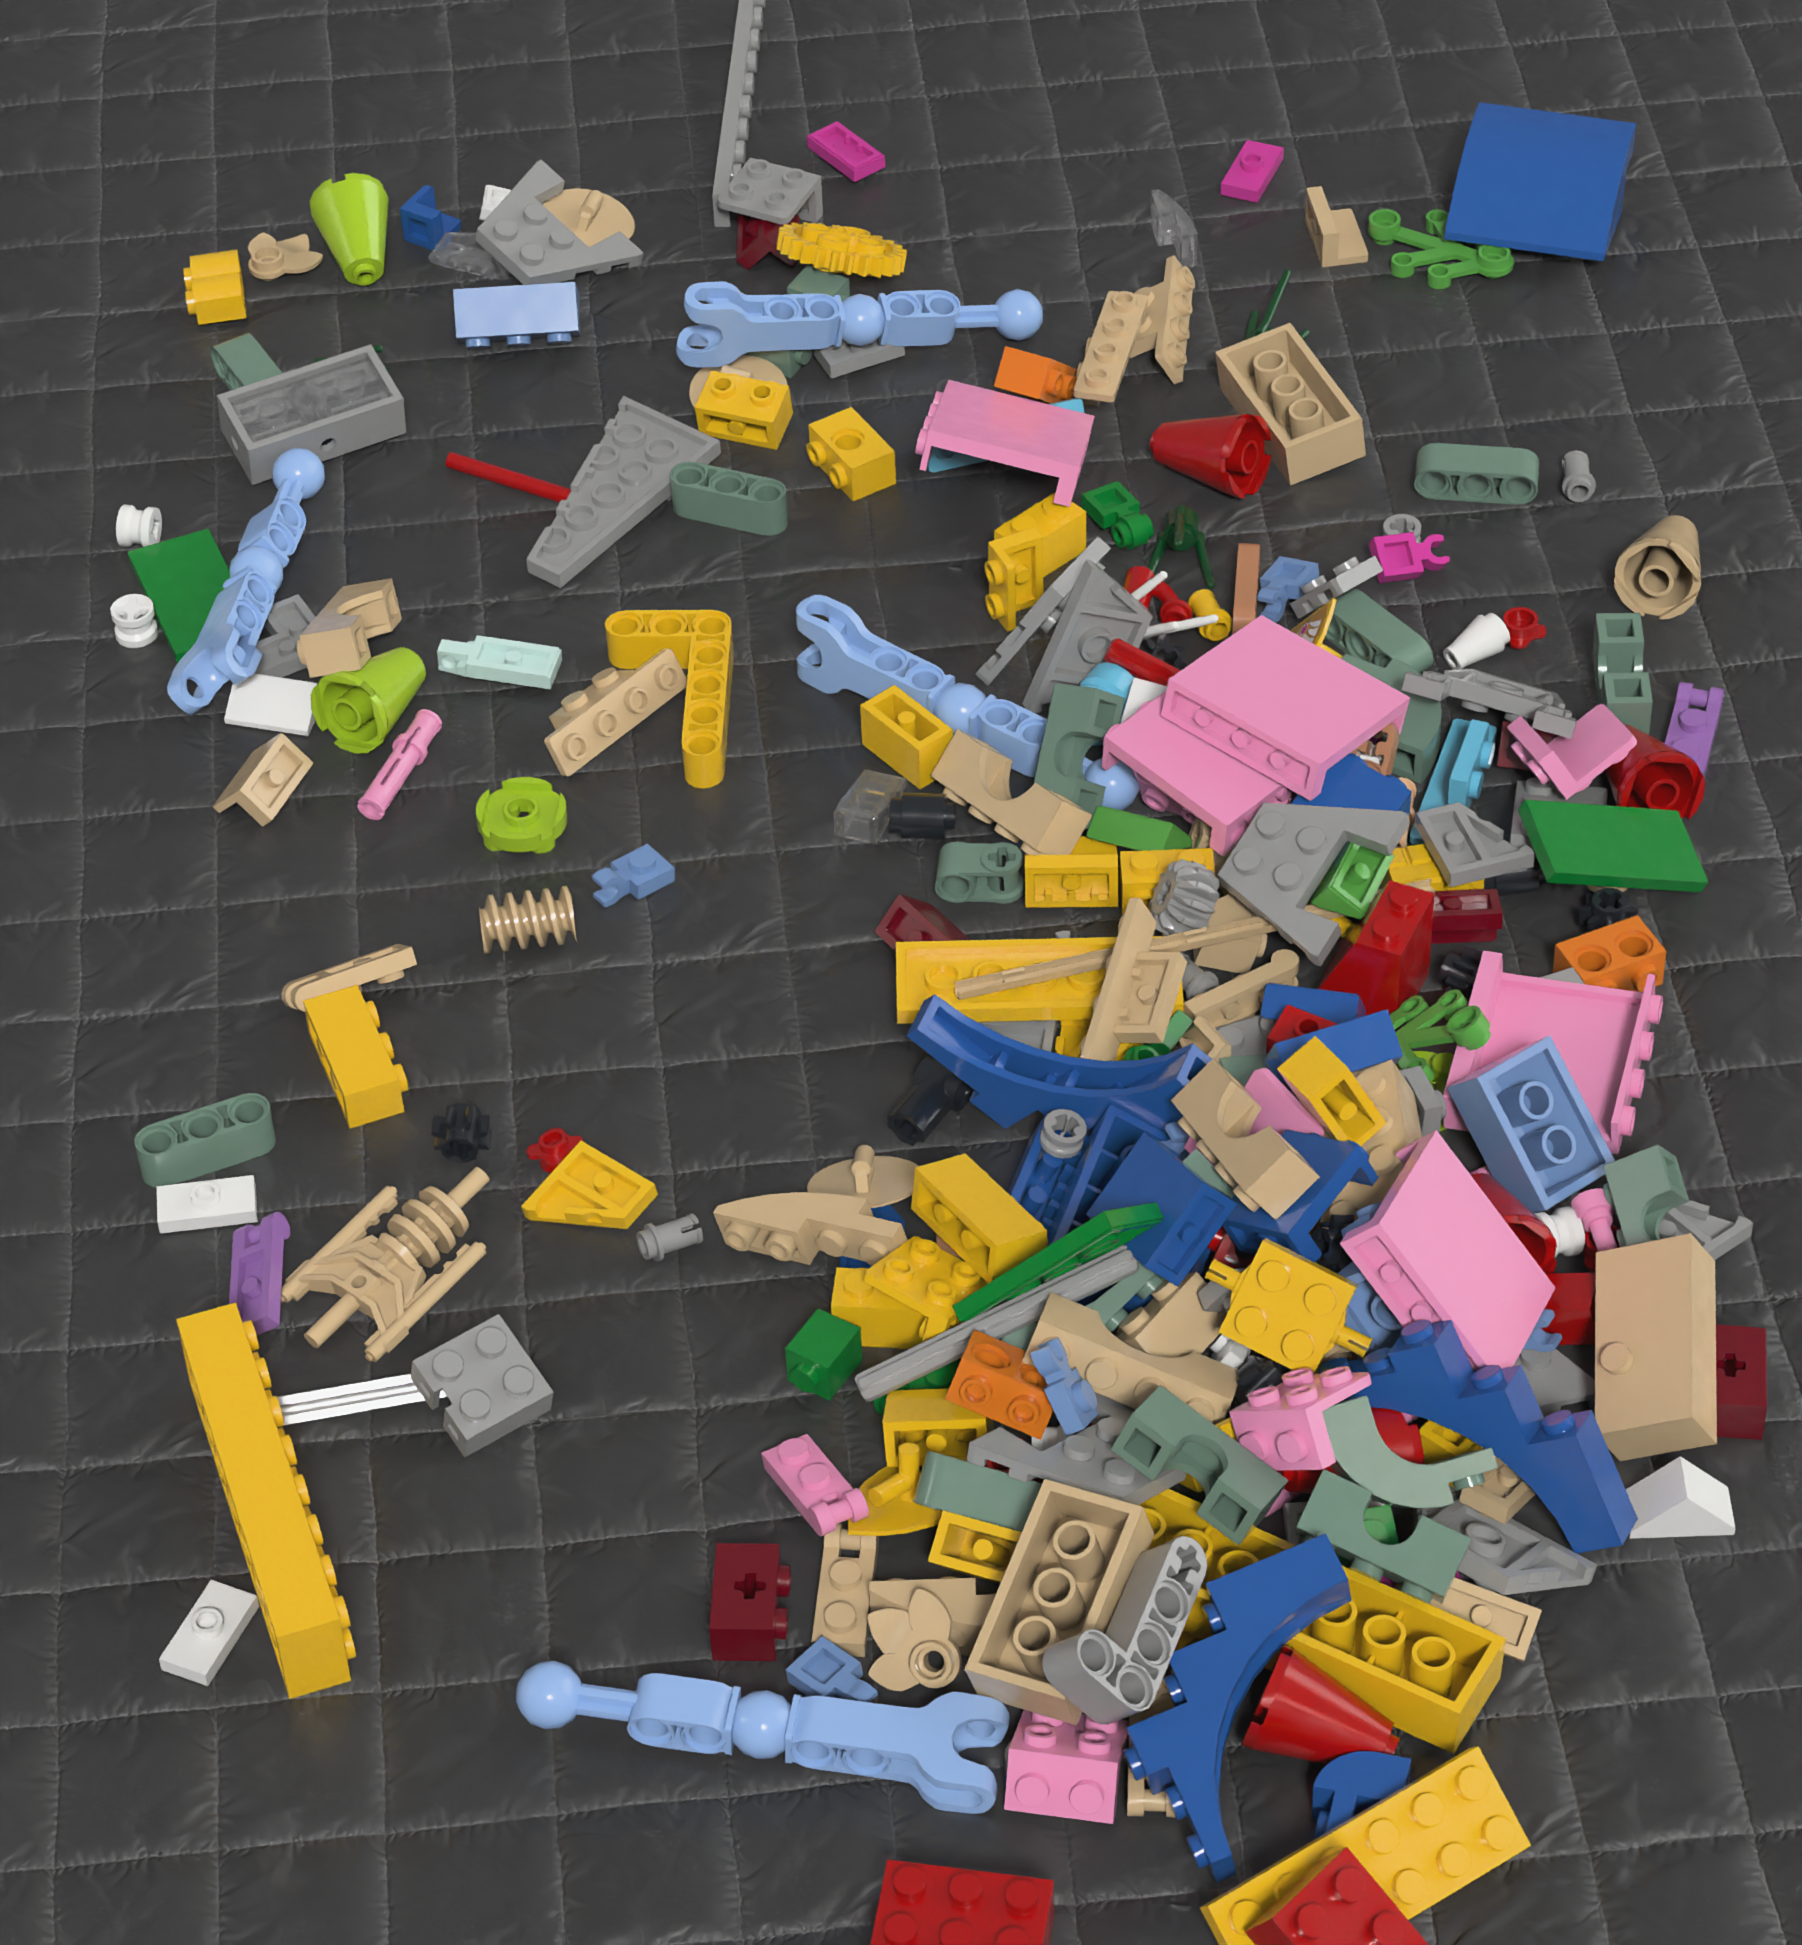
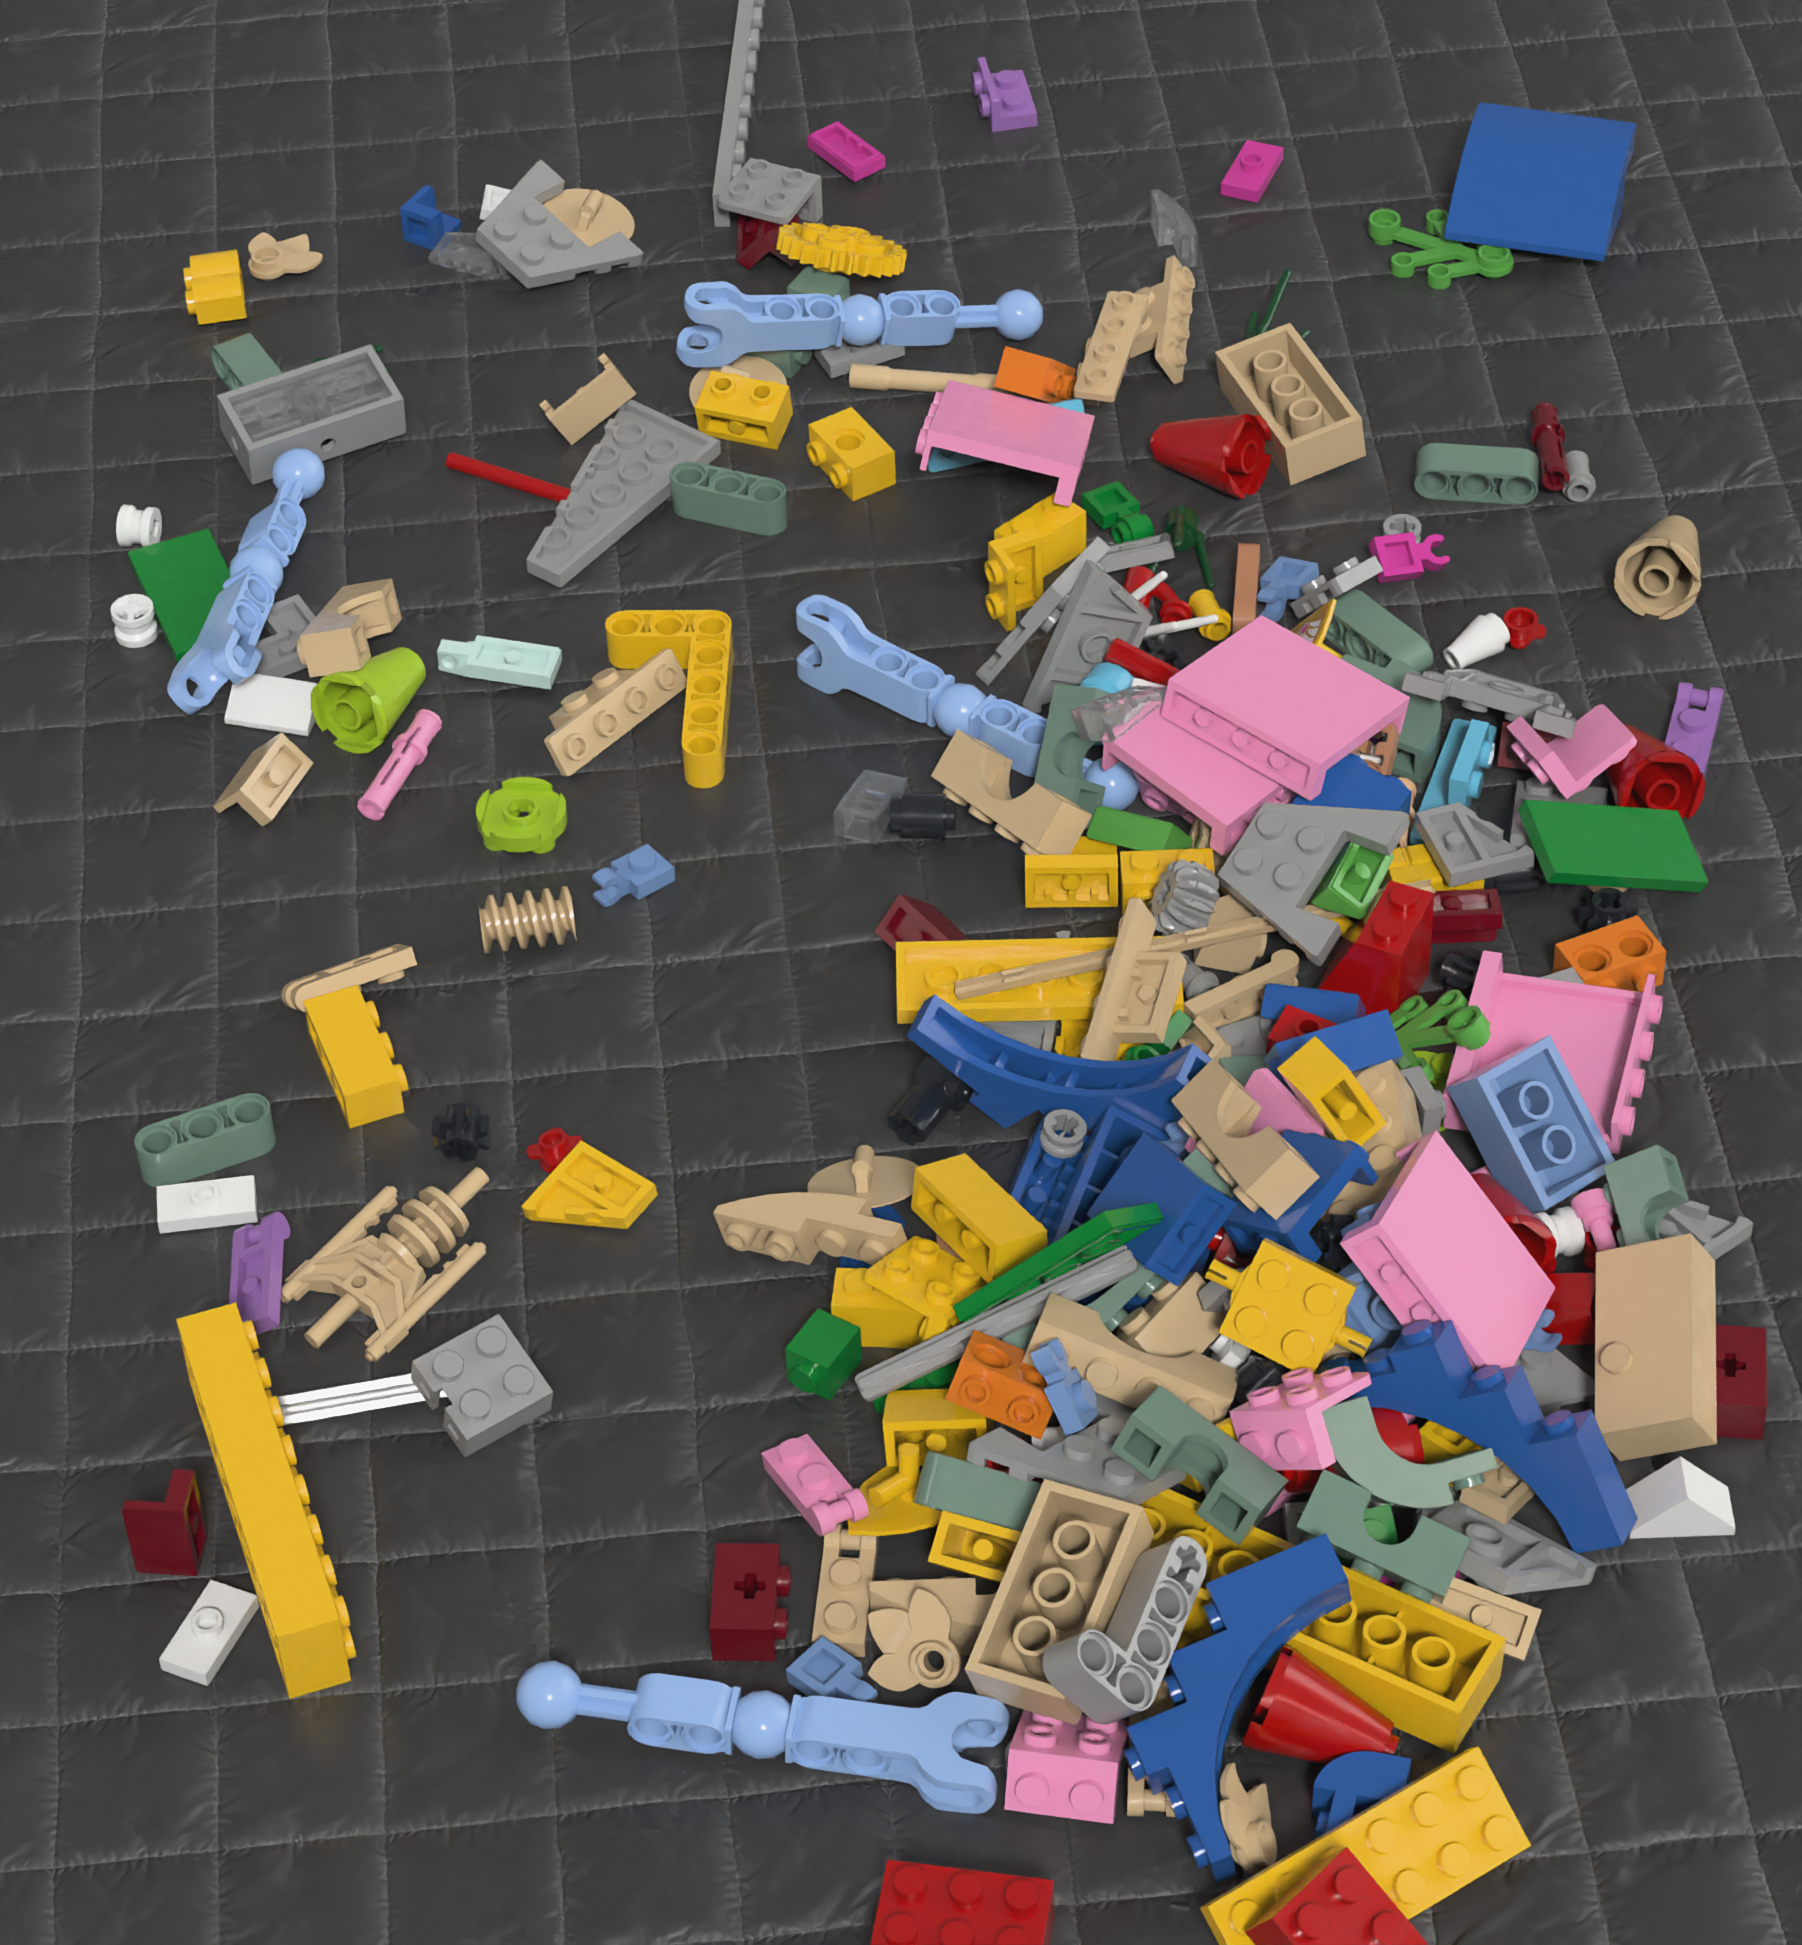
lime cone [309,173,389,286] -> none
slope [453,282,580,349] -> none
light grey pin [636,1213,703,1262] -> none
yellow brick [860,685,953,790] -> none
sand green piece [935,841,1025,904] -> none
tan panel [1305,186,1368,267] -> none
sand green arch [1592,613,1653,735] -> none
none -> dark red panel [121,1469,208,1577]
none -> tan hinge [539,353,636,445]
none -> tan piece [849,363,1015,396]
none -> medium lavender bracket [971,57,1038,132]
none -> clear slope [1070,685,1167,742]
none -> light grey tile [1100,533,1175,573]
none -> tan plate [1219,1762,1277,1874]
none -> dark red pin [1531,402,1570,491]

